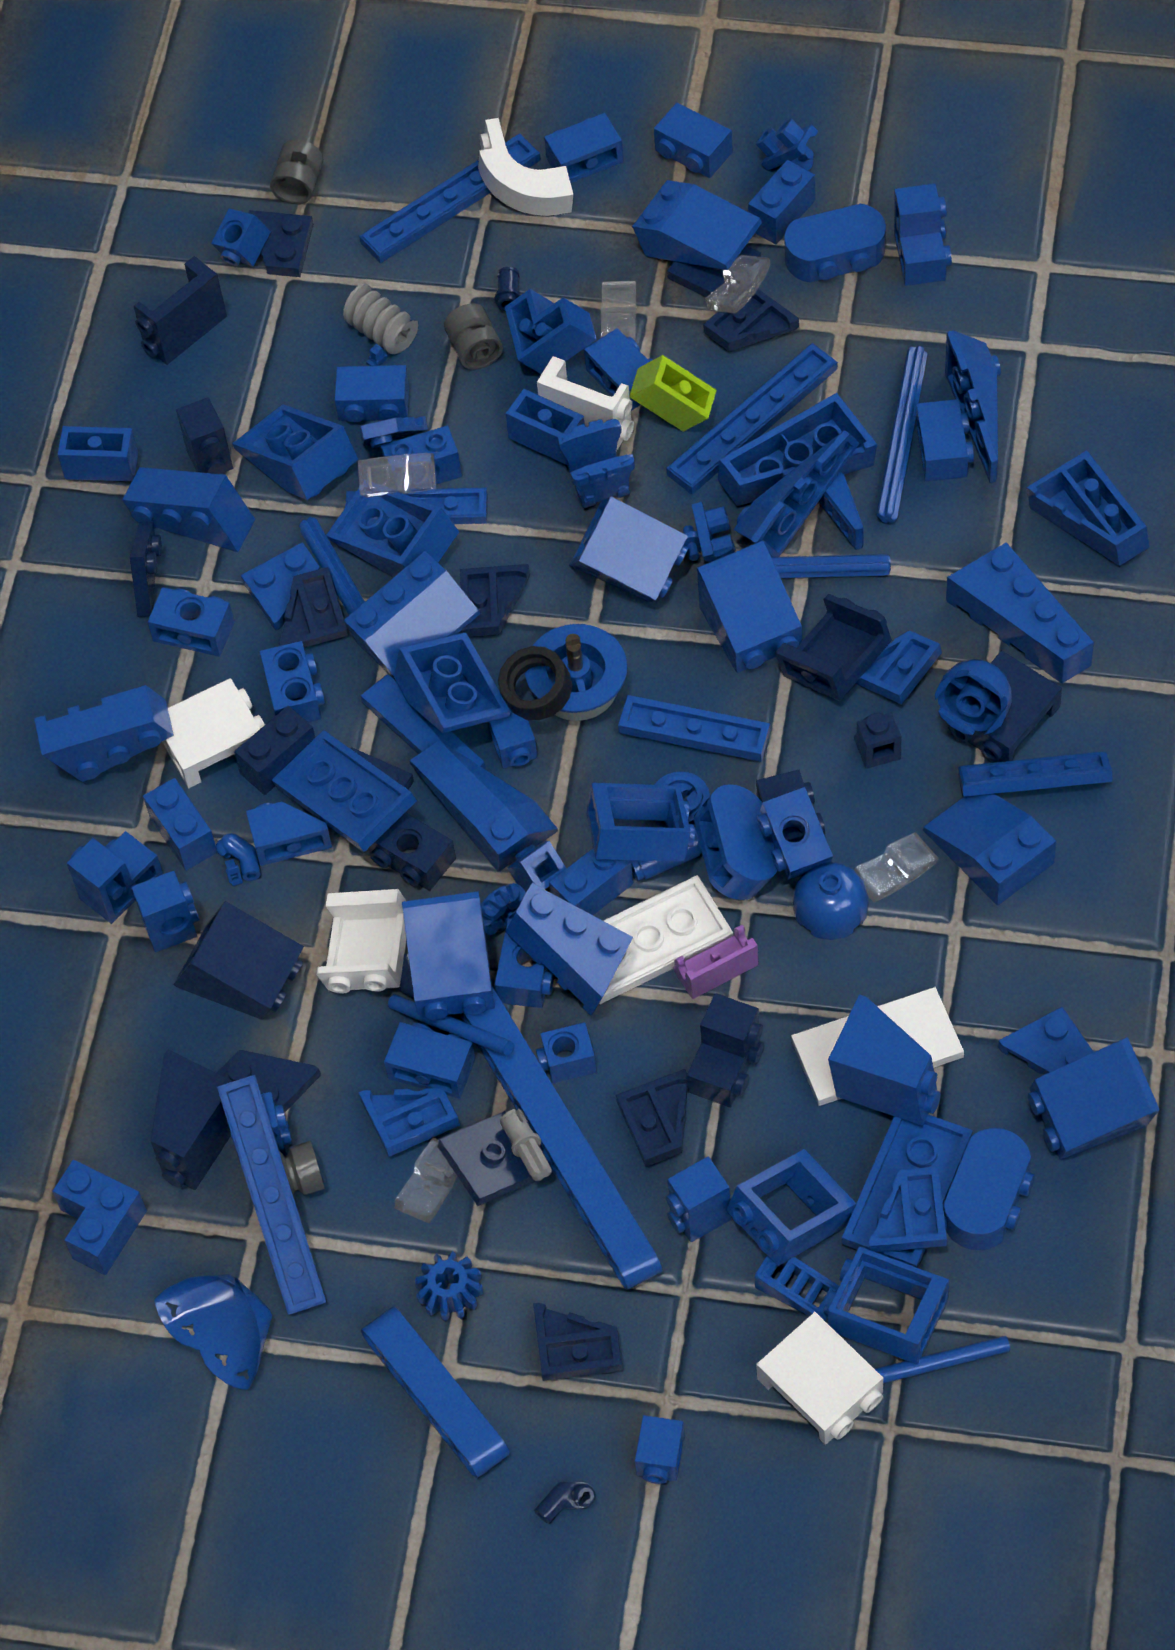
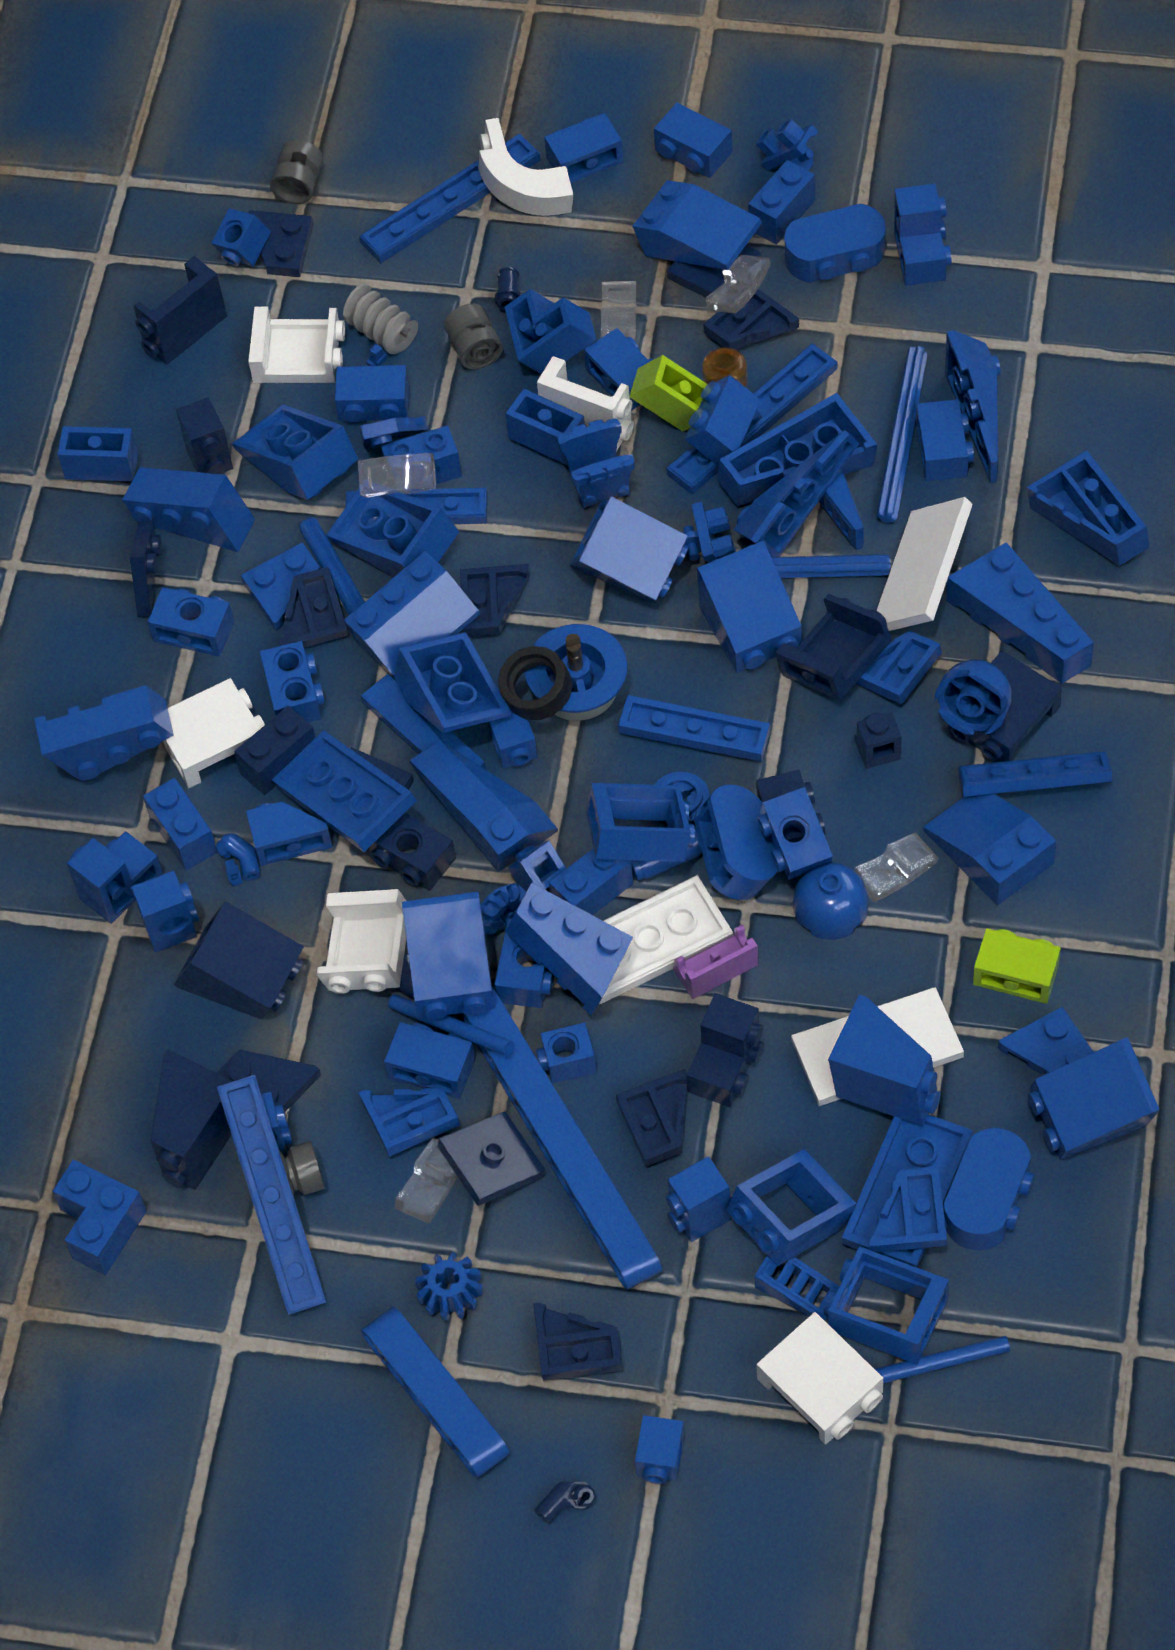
blue piece [154,1274,272,1390] -> none
light grey axle [500,1109,552,1181] -> none
none -> white panel [249,307,345,383]
none -> blue brick [685,375,760,464]
none -> clear orange head [702,348,748,387]
none -> white tile [877,497,972,631]
none -> lime brick [973,928,1061,1004]

